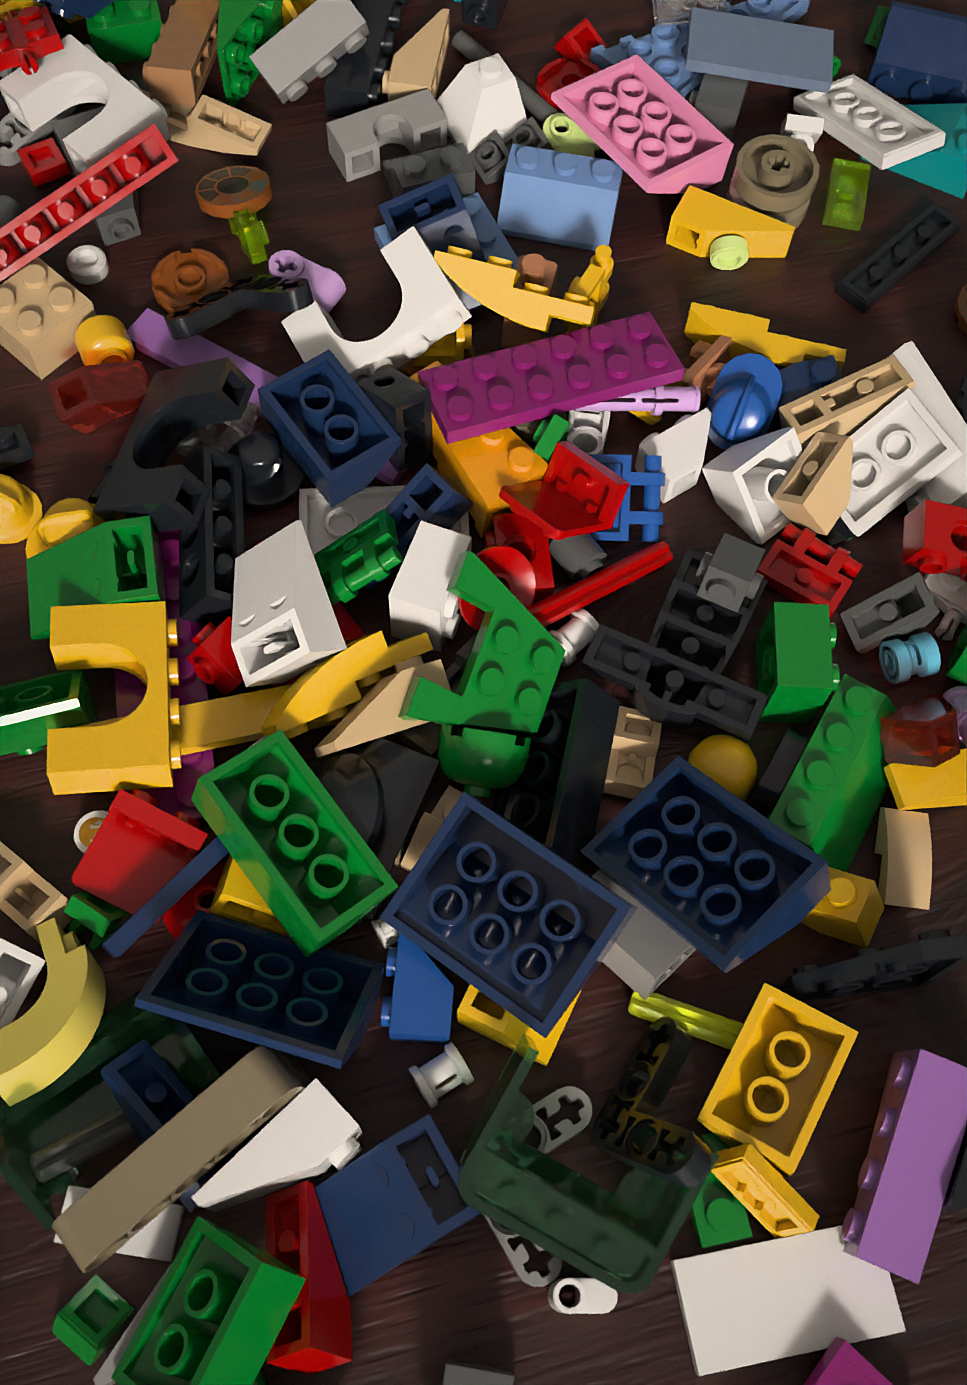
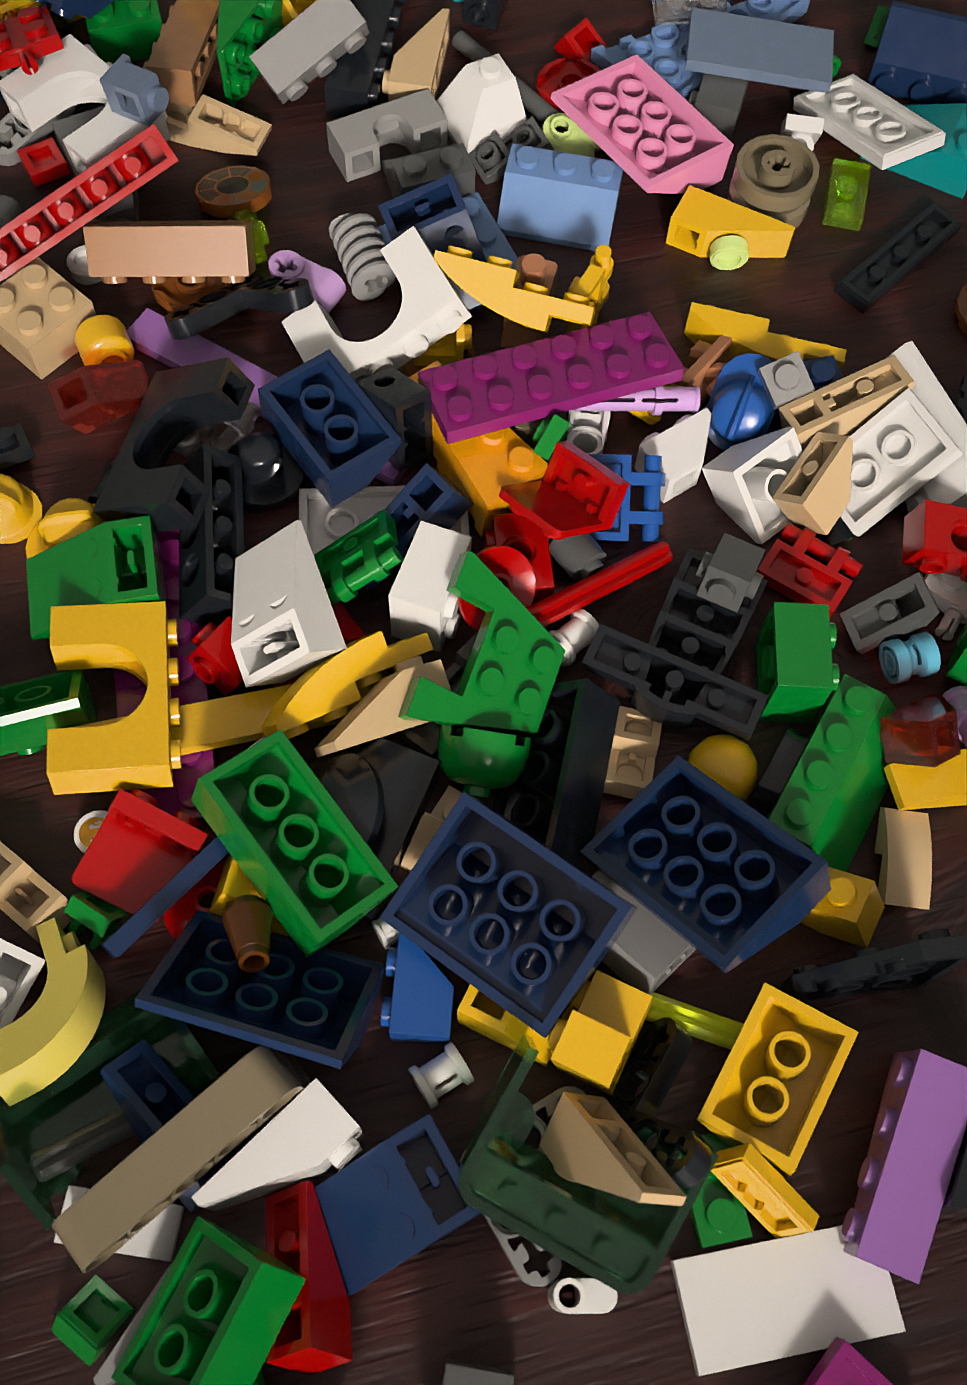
none -> brick [83,220,256,284]
none -> sand blue brick [99,54,169,126]
none -> reddish brown cone [222,895,273,973]
none -> light grey piece [329,213,396,301]
none -> tan slope [539,1092,687,1206]
none -> yellow brick [547,970,653,1096]
none -> light grey plate [757,351,815,410]

